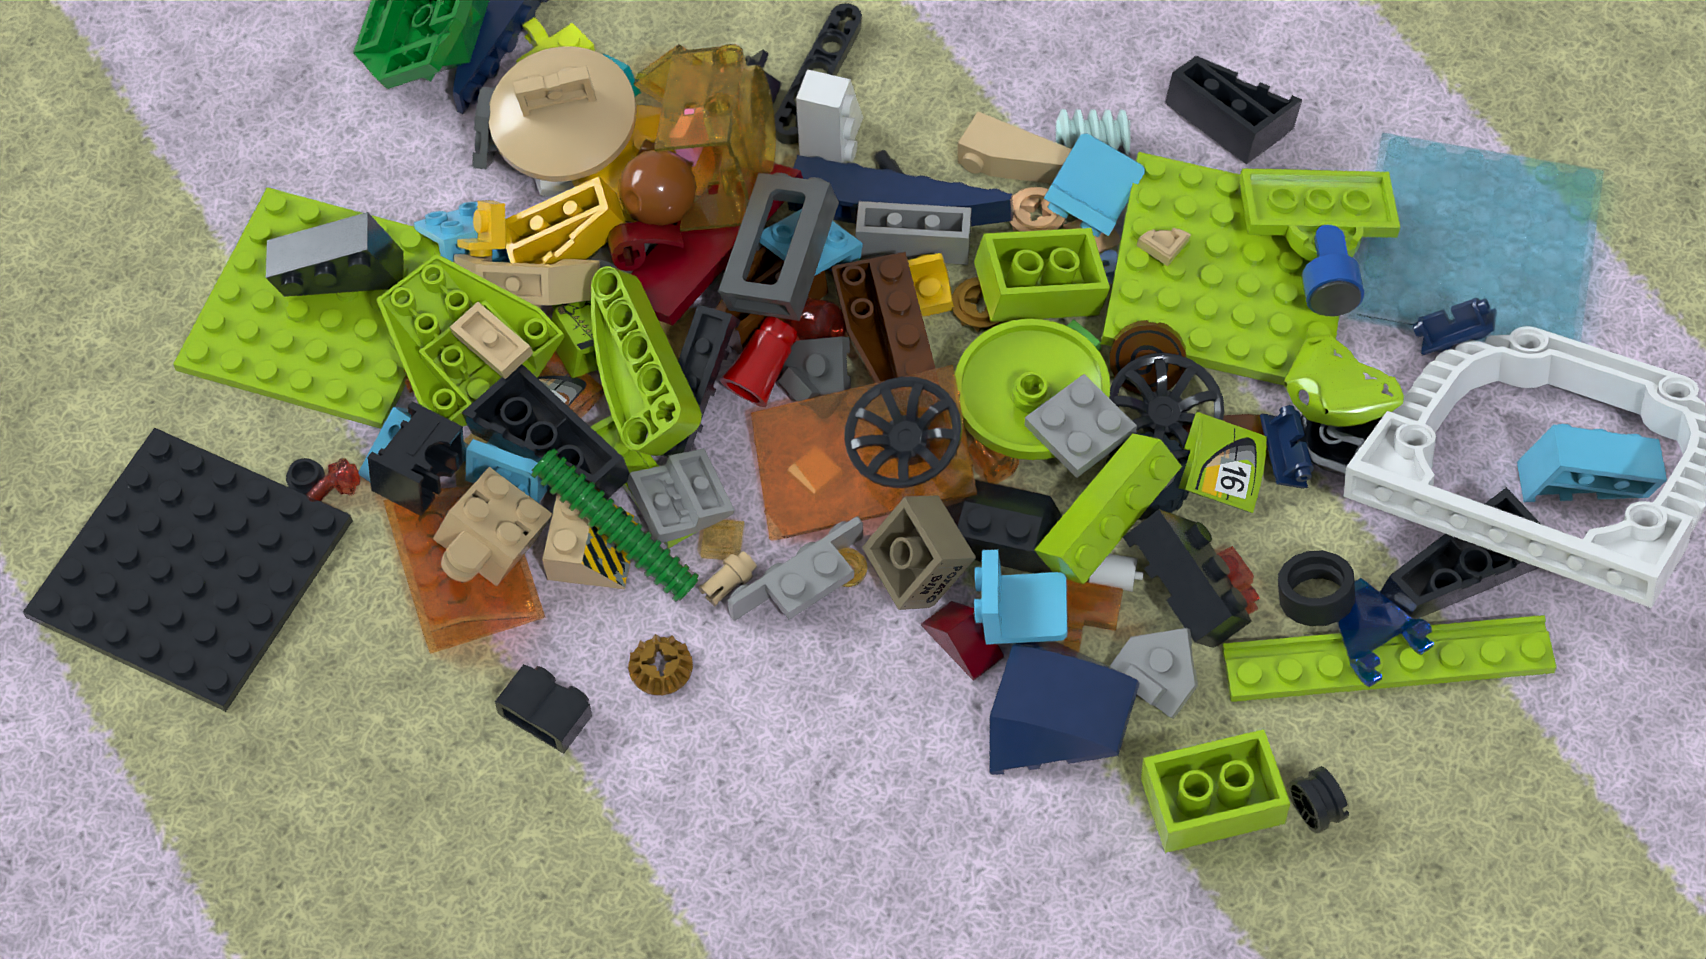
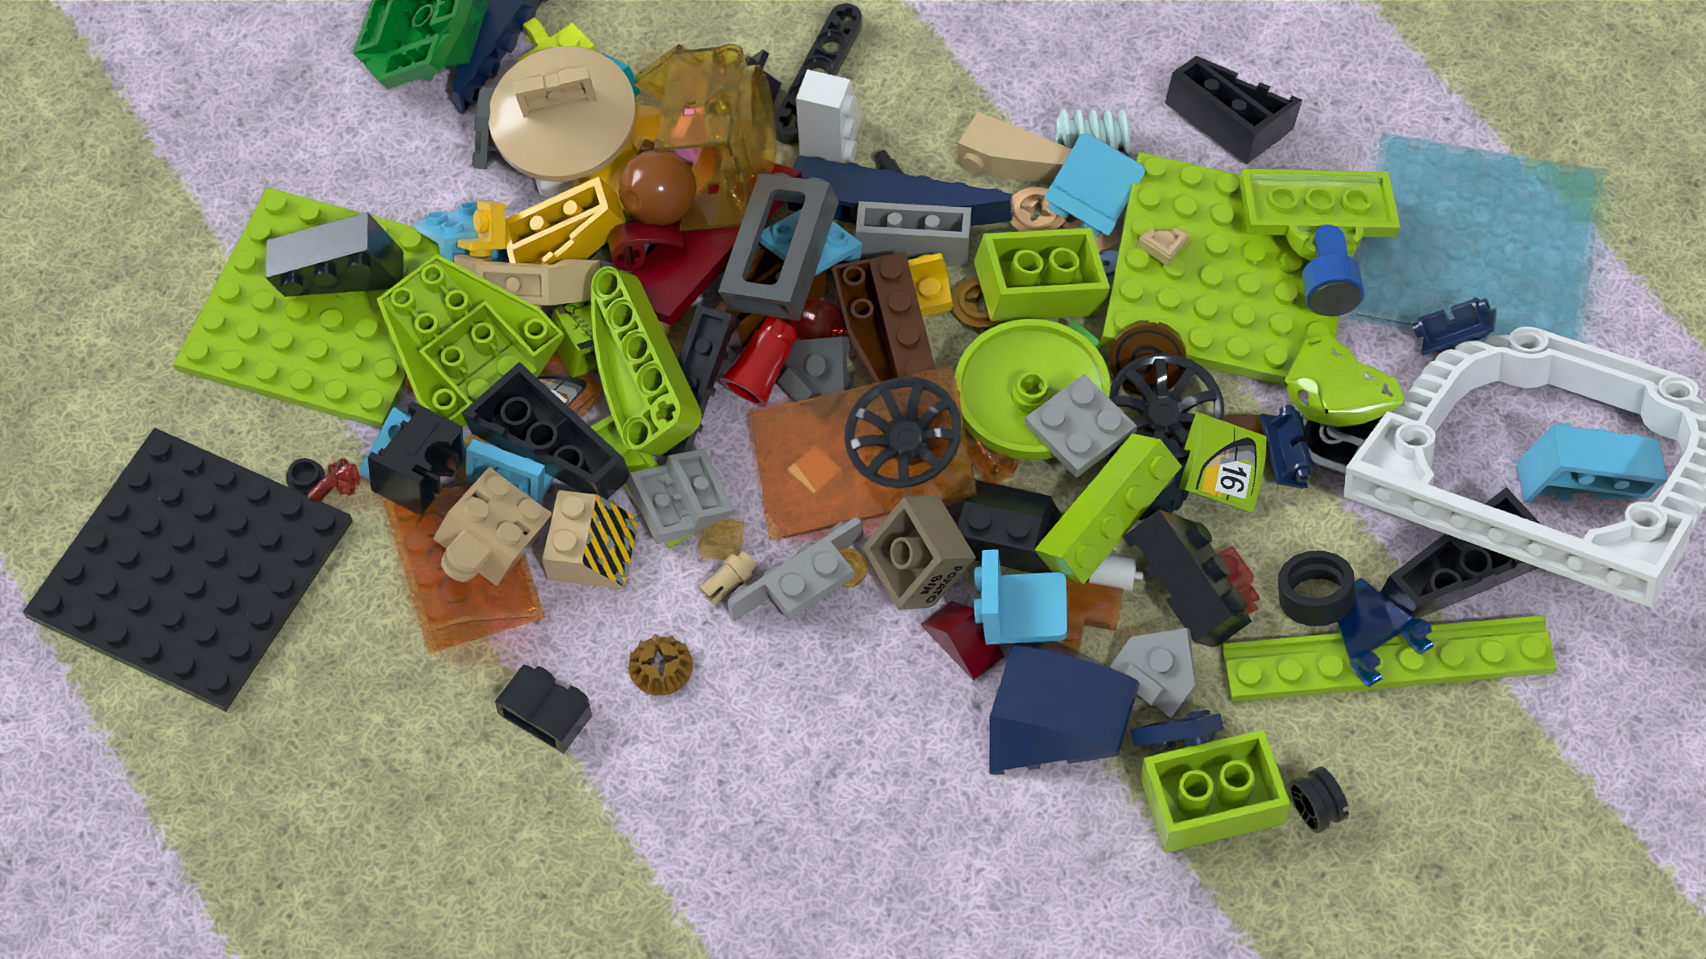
tan plate [450,302,533,379] -> none
green piece [531,448,699,602] -> none
none -> dark blue plate [1130,710,1224,751]

